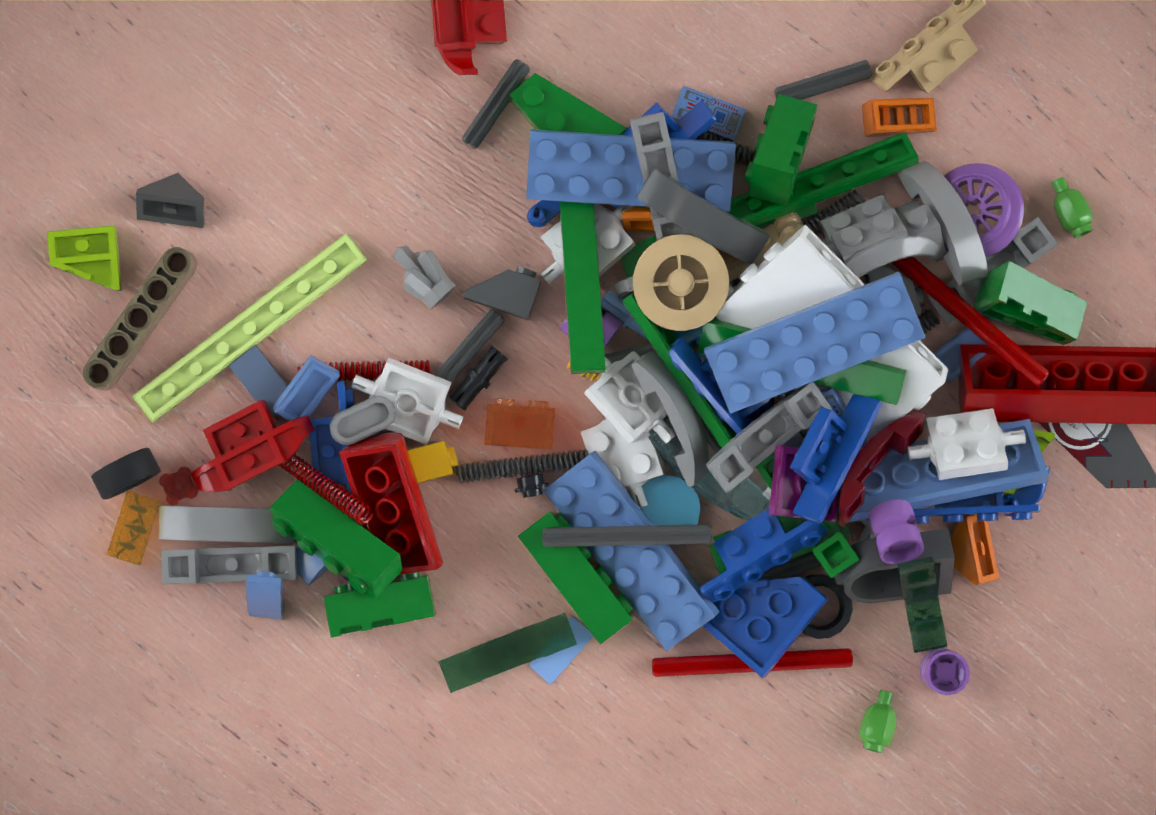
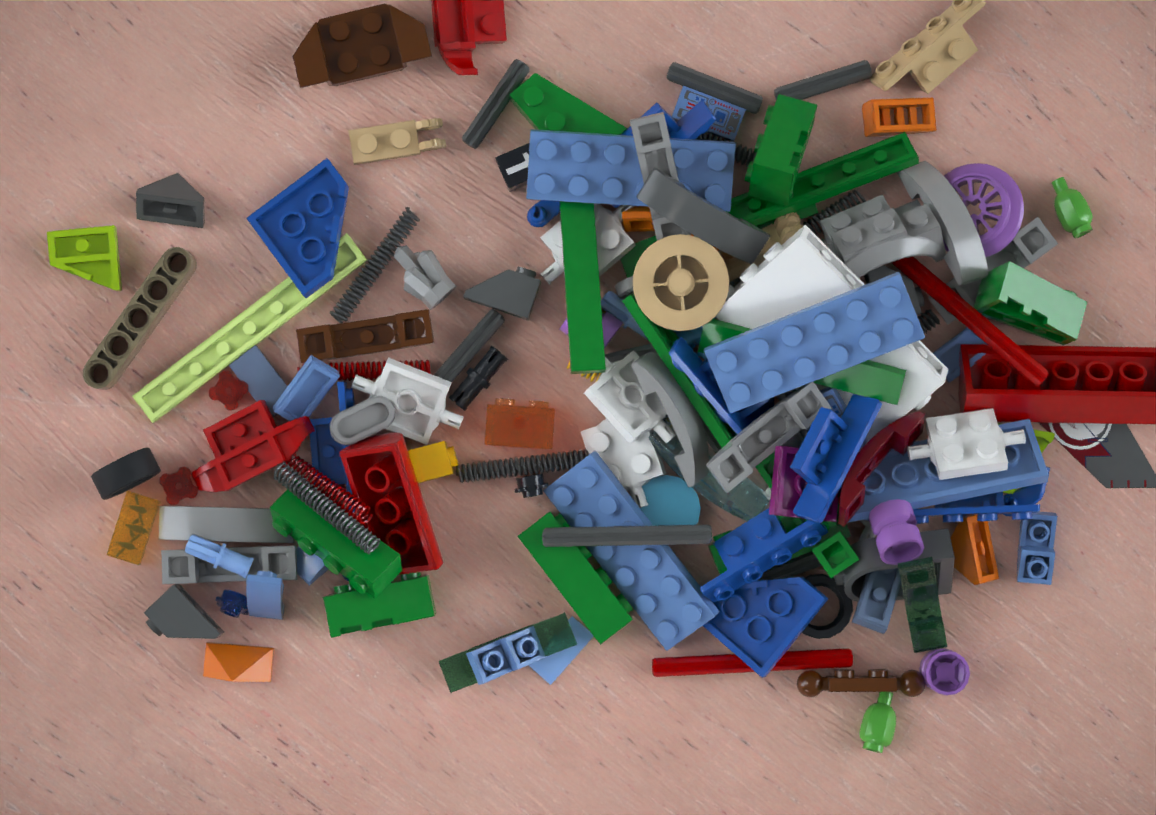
none -> dark grey slope [144,584,224,639]
none -> light blue axle [185,534,254,578]
none -> orange slope [203,642,274,682]
none -> clear red plate [209,371,249,411]
none -> clear blue plate [215,590,249,618]
none -> blue plate [246,158,349,298]
none -> dark grey piece [274,462,380,554]
none -> reddish brown piece [293,3,432,88]
none -> reddish brown slope [296,309,434,363]
none -> dark grey piece [330,207,420,324]
none -> tan hinge [348,118,446,165]
none -> medium blue slope [466,626,546,685]
none -> black brick [495,143,530,192]
none -> dark grey axle [667,62,763,114]
none -> reddish brown plate [797,669,926,697]
none -> sand blue tile [852,567,905,634]
none -> medium blue slope [1017,511,1058,585]

